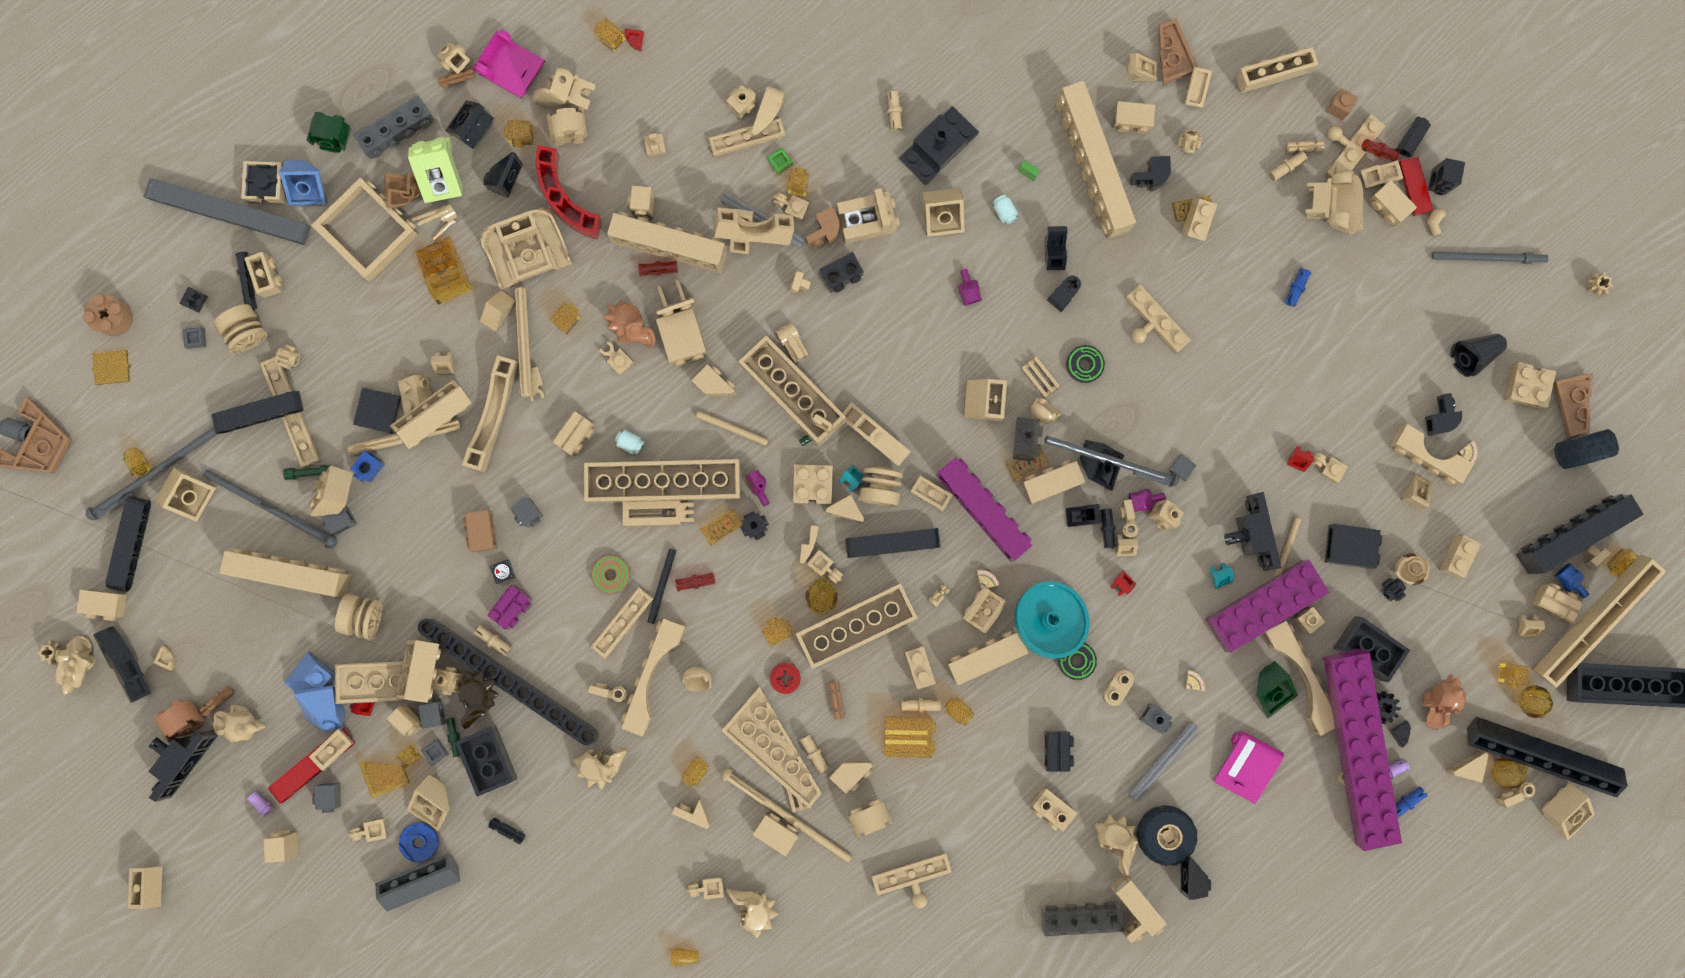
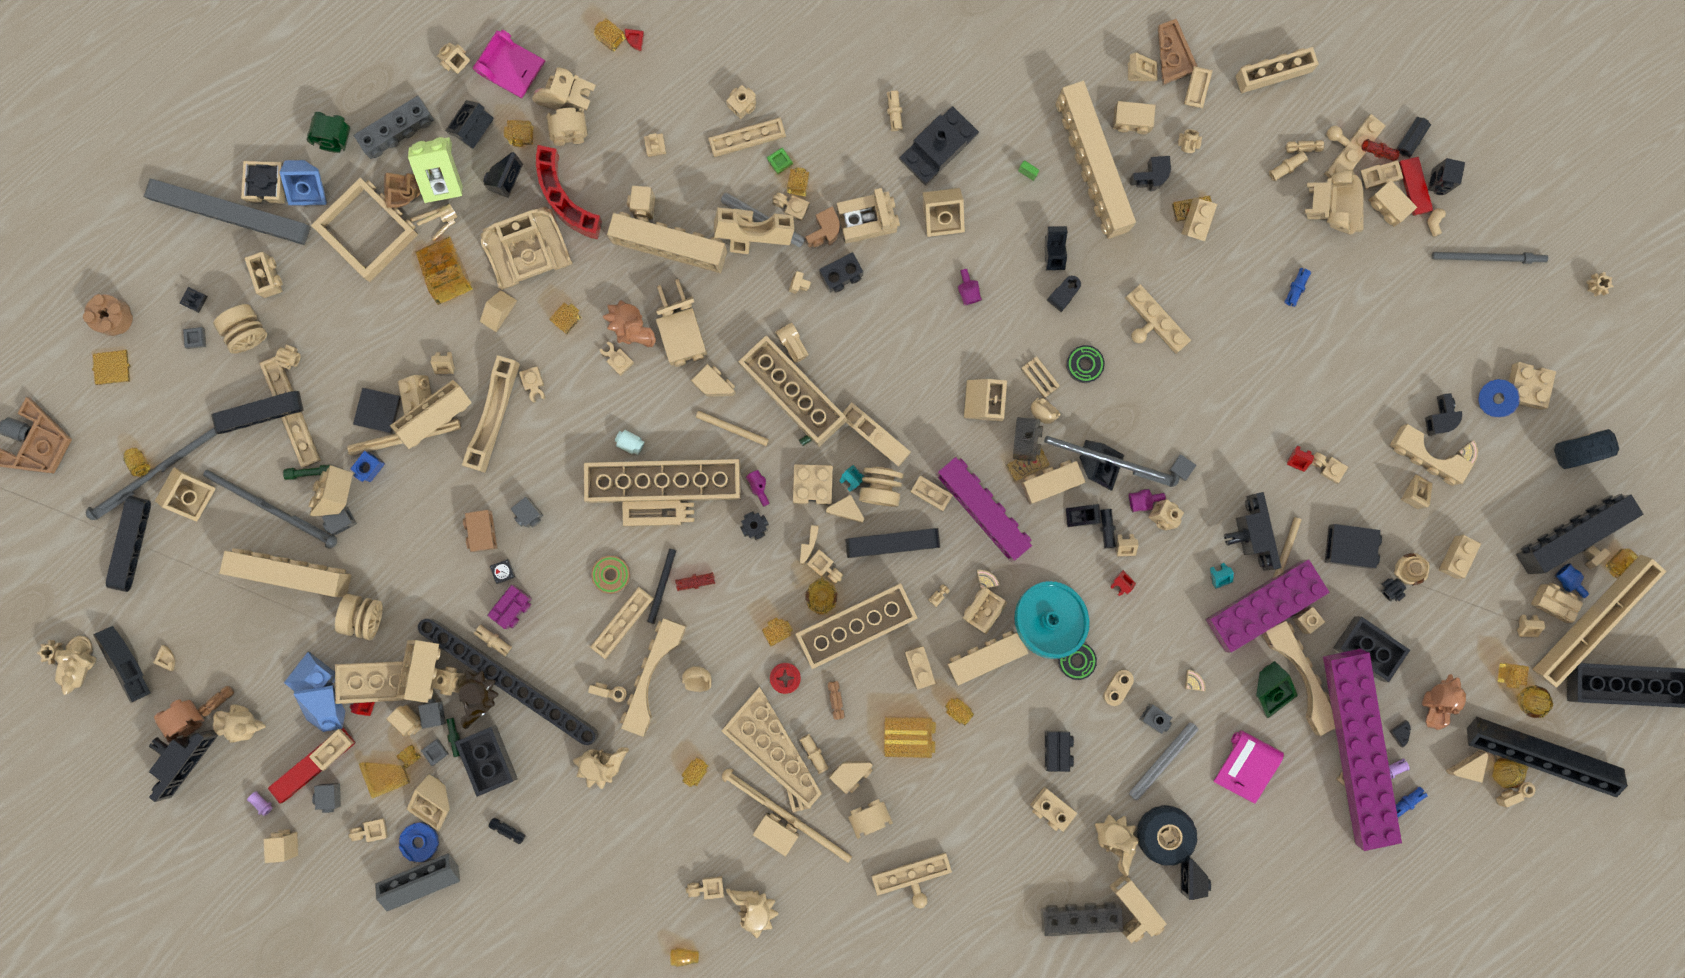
tan brick [76,590,127,621] -> none
tan brick [128,866,163,909] -> none
black pin [235,252,258,310] -> none
medium nougat axle [438,68,476,88] -> none
tan axle [515,287,532,397] -> none
tan brick [552,411,595,456] -> none
clear red pin [639,261,678,276] -> none
tan slope [672,798,711,830] -> none
clear yellow tile [700,509,743,546] -> none
tan piece [751,86,786,135] -> none
tan tile [813,414,834,432] -> none
tan pin [901,698,941,713] -> none
light aqua brick [993,195,1018,224] -> none
tan plate [1119,500,1138,538] -> none
medium nougat brick [1326,88,1358,120] -> none
black gear [1376,691,1401,724] -> none
black cone [1450,334,1507,377] -> none
tan slope [1542,783,1595,840] -> none
medium nougat wing [1553,373,1593,437] -> none
none -> blue tile [1478,379,1520,418]

